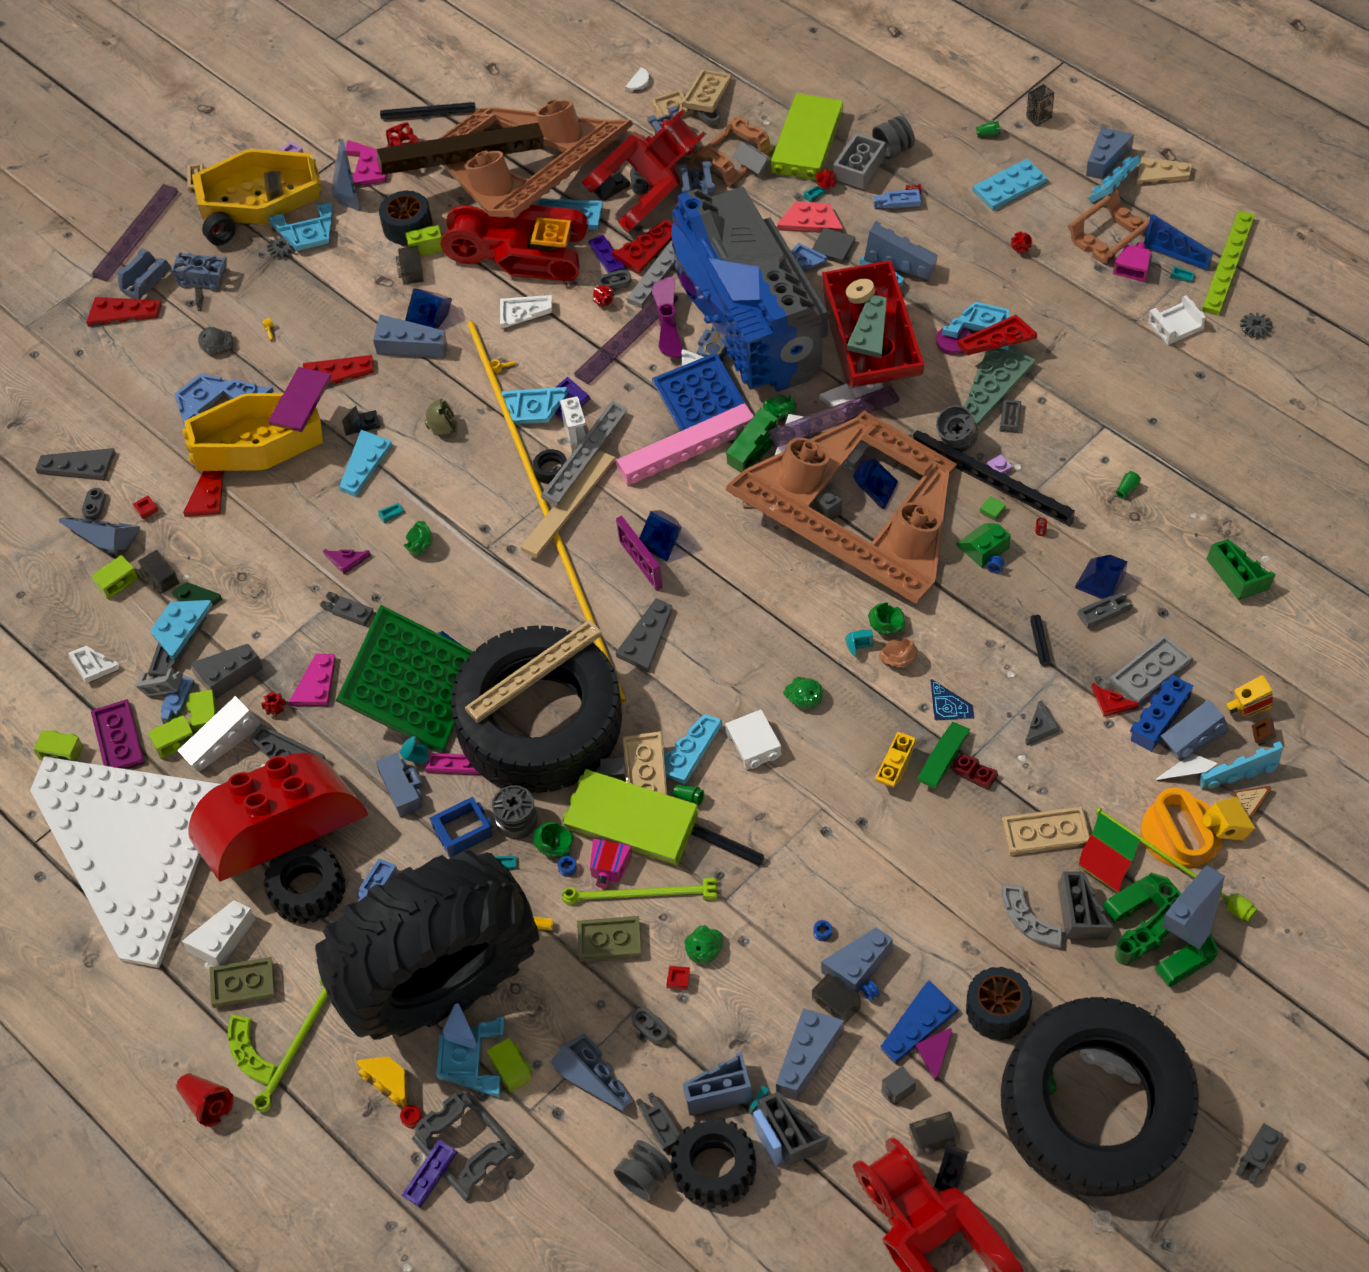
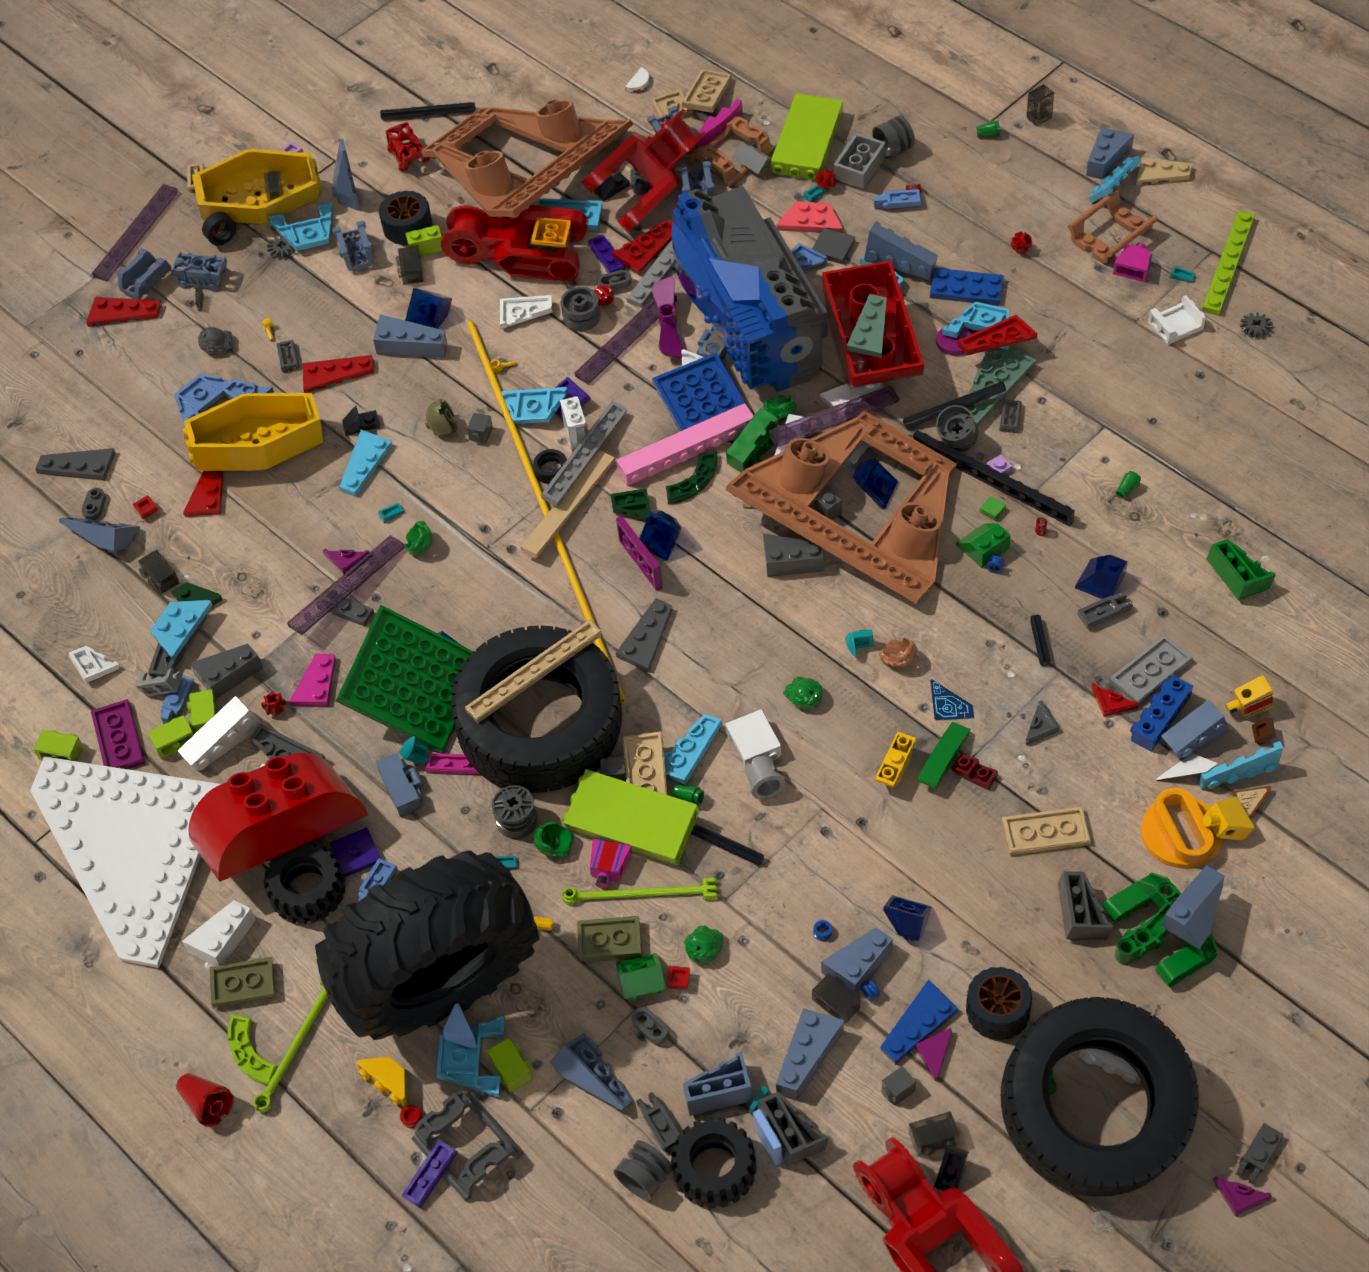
lime brick [91,555,138,599] -> none
magenta tile [268,367,332,432] -> none
dark pink wing [333,140,388,186] -> none
dark brown brick [376,123,544,175] -> none
blue window [430,797,493,858] -> none
blue bush [558,856,577,877] -> none
tan piece [846,279,875,304] -> none
green hair [868,602,906,634] -> none
medium azure plate [972,158,1047,211] -> none
light grey tile [1002,885,1063,950] -> none
flag [1079,808,1258,923] -> none
blue wing [1144,214,1213,270] -> none
none -> dark grey tile [276,340,299,373]
none -> clear purple tile [287,535,405,635]
none -> dark purple plate [330,827,381,878]
none -> sand blue piece [332,220,373,271]
none -> dark grey brick [467,413,493,443]
none -> dark grey wheel [560,287,601,331]
none -> dark green wing [610,488,652,522]
none -> green slope [616,953,666,1000]
none -> dark green tile [666,452,717,504]
none -> dark pink slope [695,99,743,149]
none -> light grey piece [745,755,786,800]
none -> dark grey wedge [763,534,824,577]
none -> clear blue slope [883,895,932,942]
none -> black axle [903,381,1006,429]
none -> blue plate [930,268,1004,305]
none -> magenta tile [1213,1176,1272,1216]

